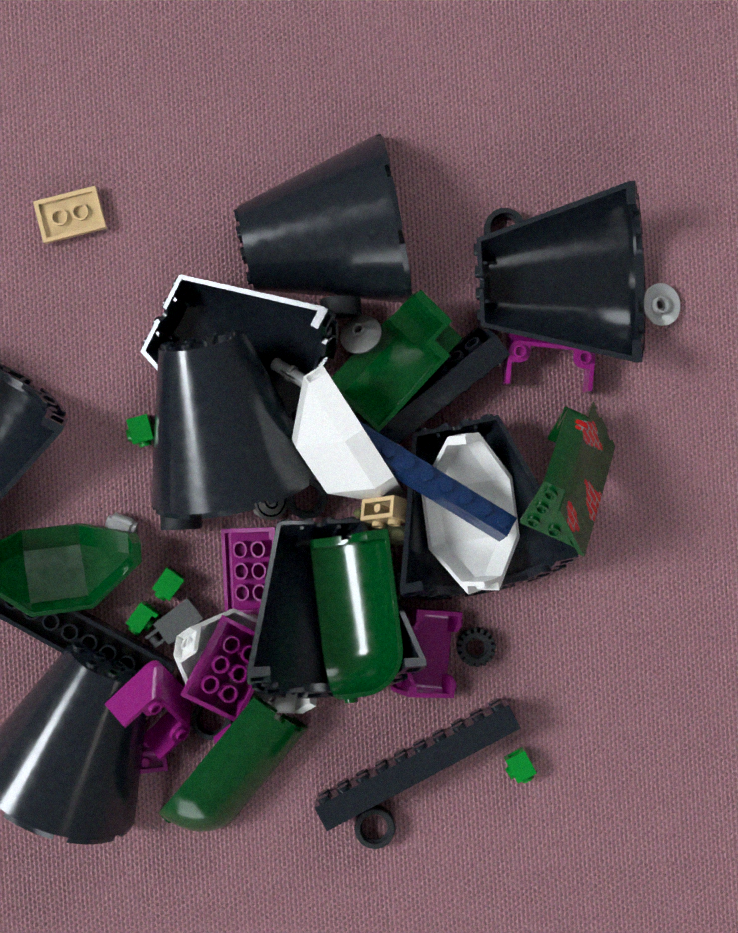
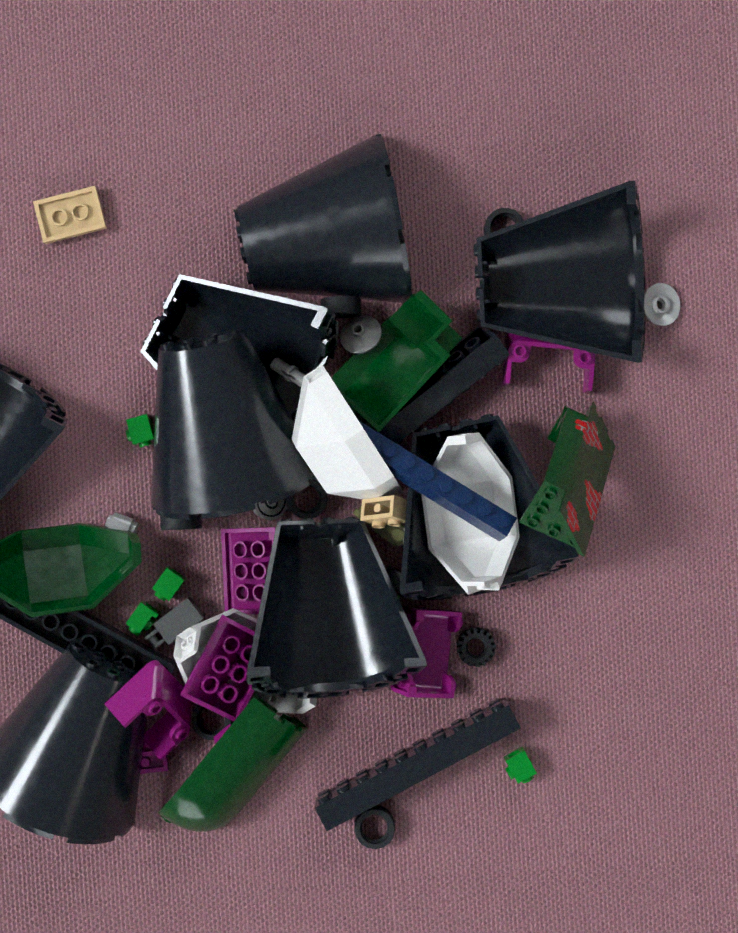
dark green panel [309,529,403,703] -> none

